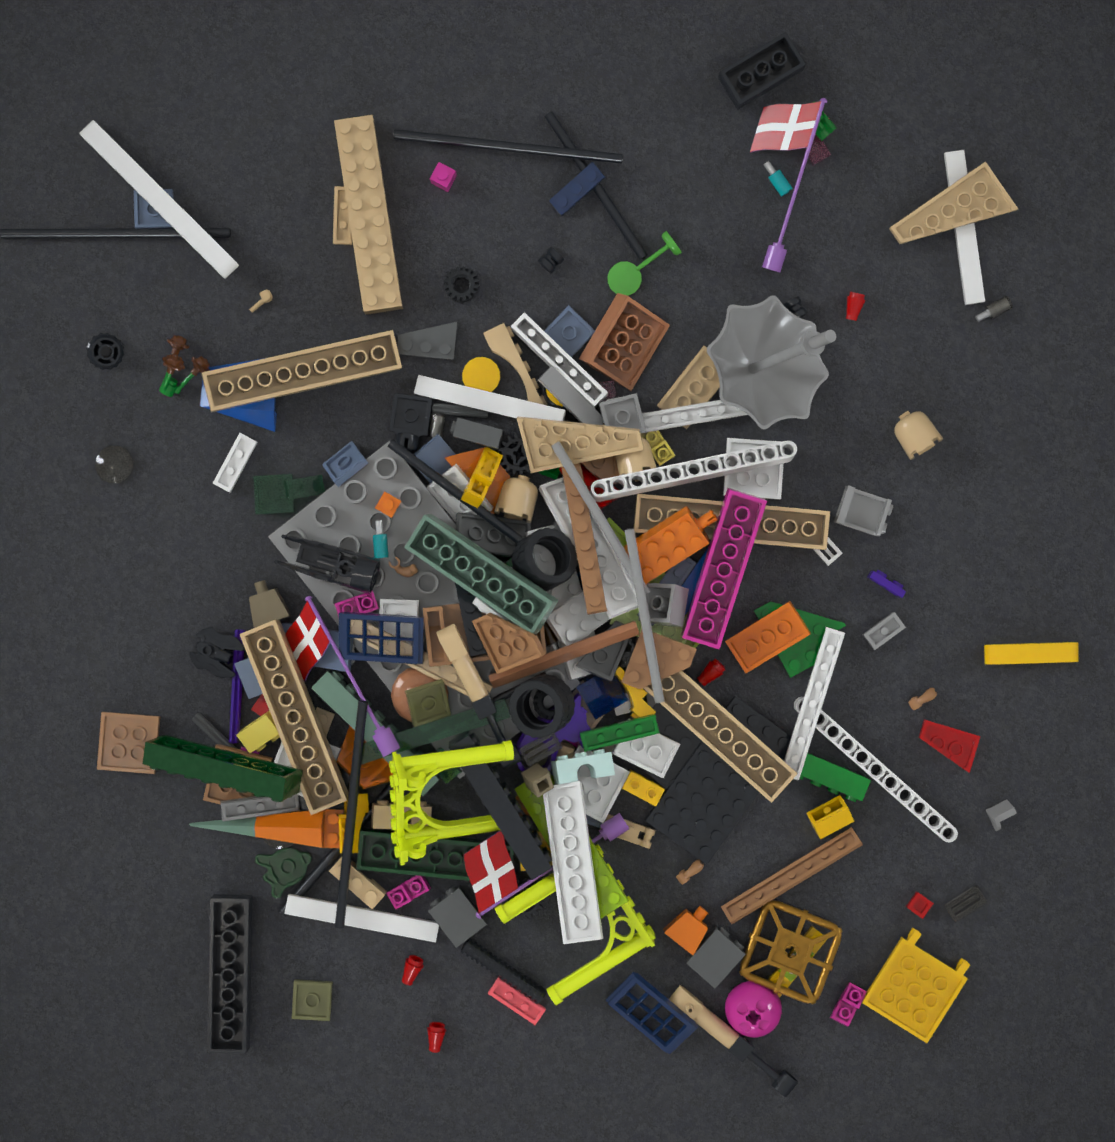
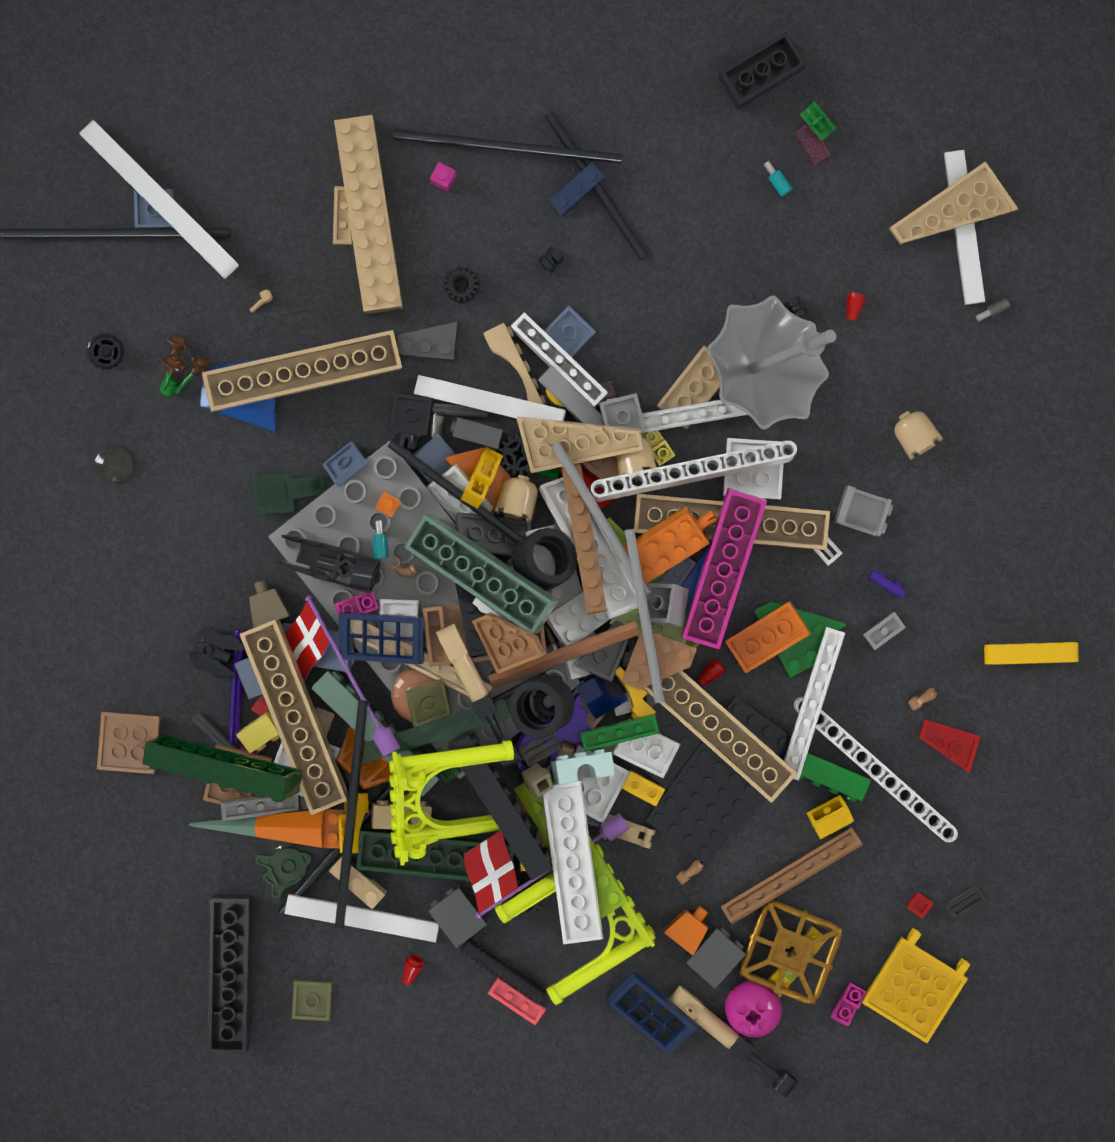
white plate [213,433,258,493] -> none
dark pink slope [386,875,431,909] -> none
red cone [427,1022,446,1053] -> none
yellow tile [462,357,500,392] -> none
nougat slope [579,293,670,391] -> none
bright green piece [608,231,682,296] -> none
flag [750,98,827,273] -> none
light grey tile [986,799,1017,831] -> none

